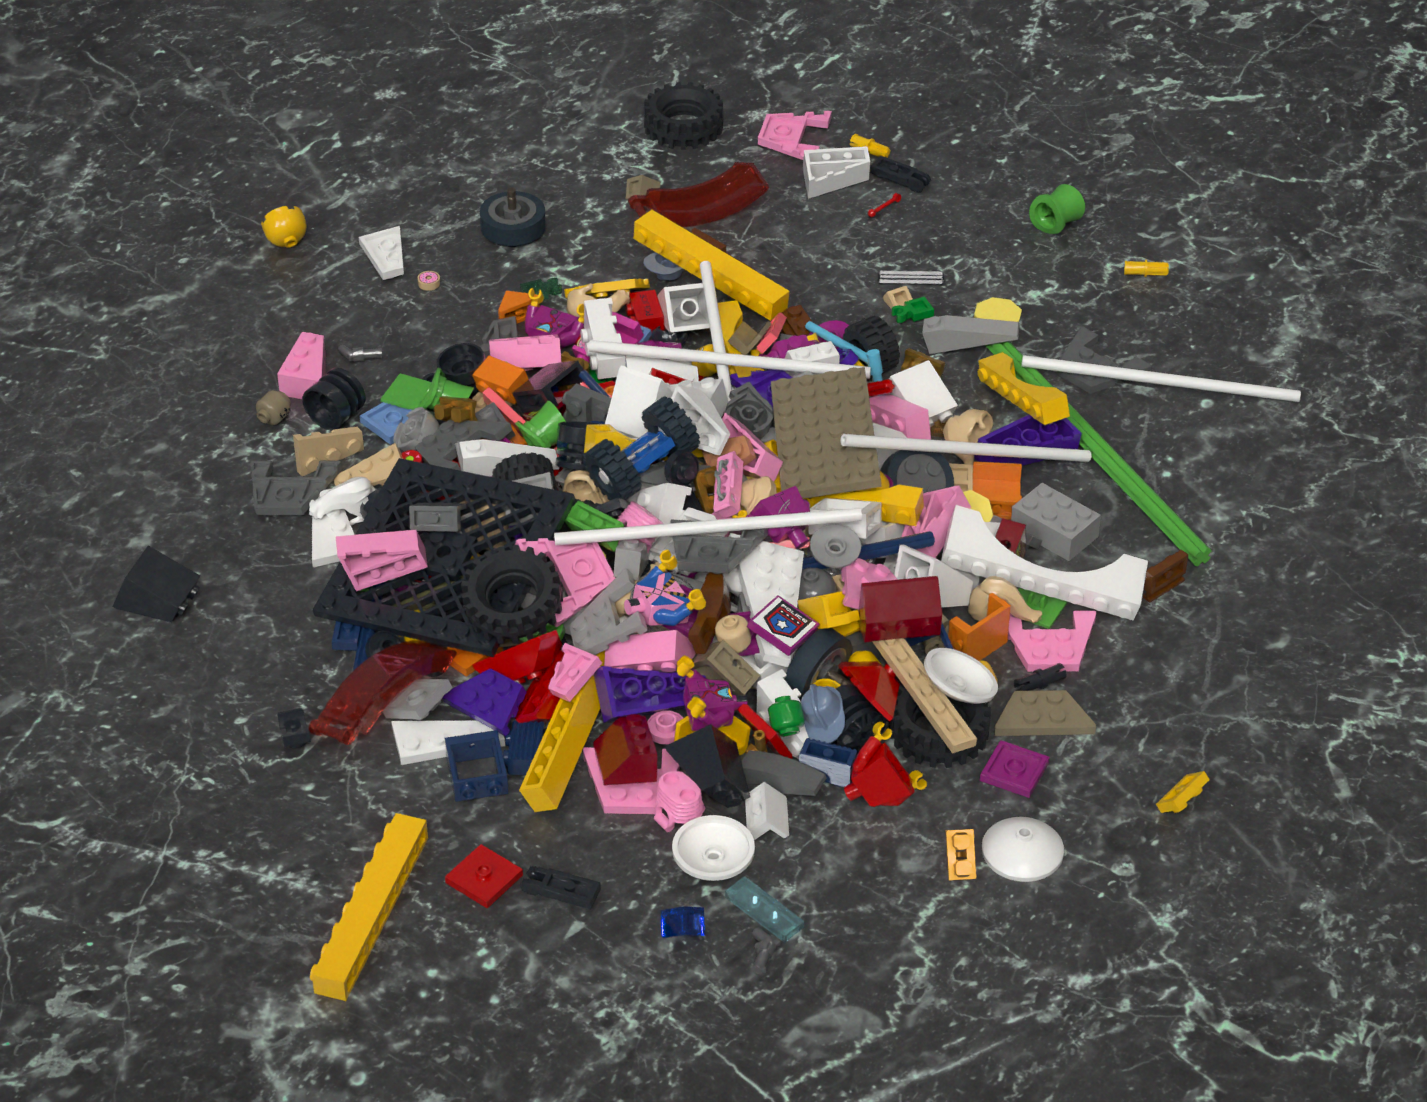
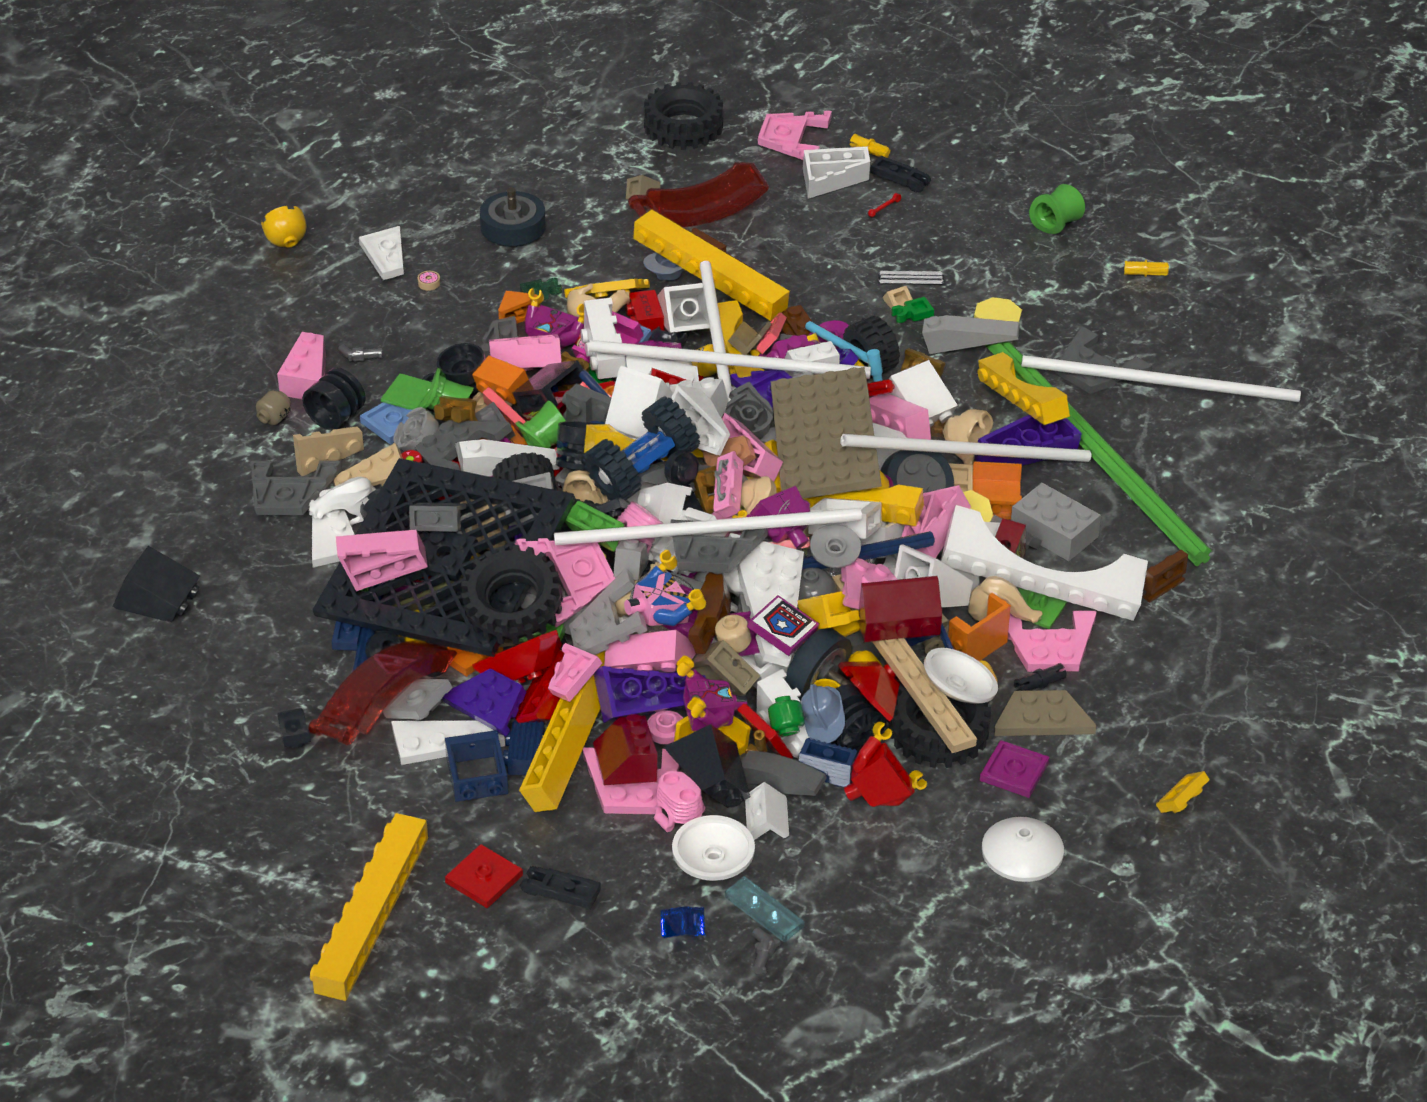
hips [945,829,976,880] -> none

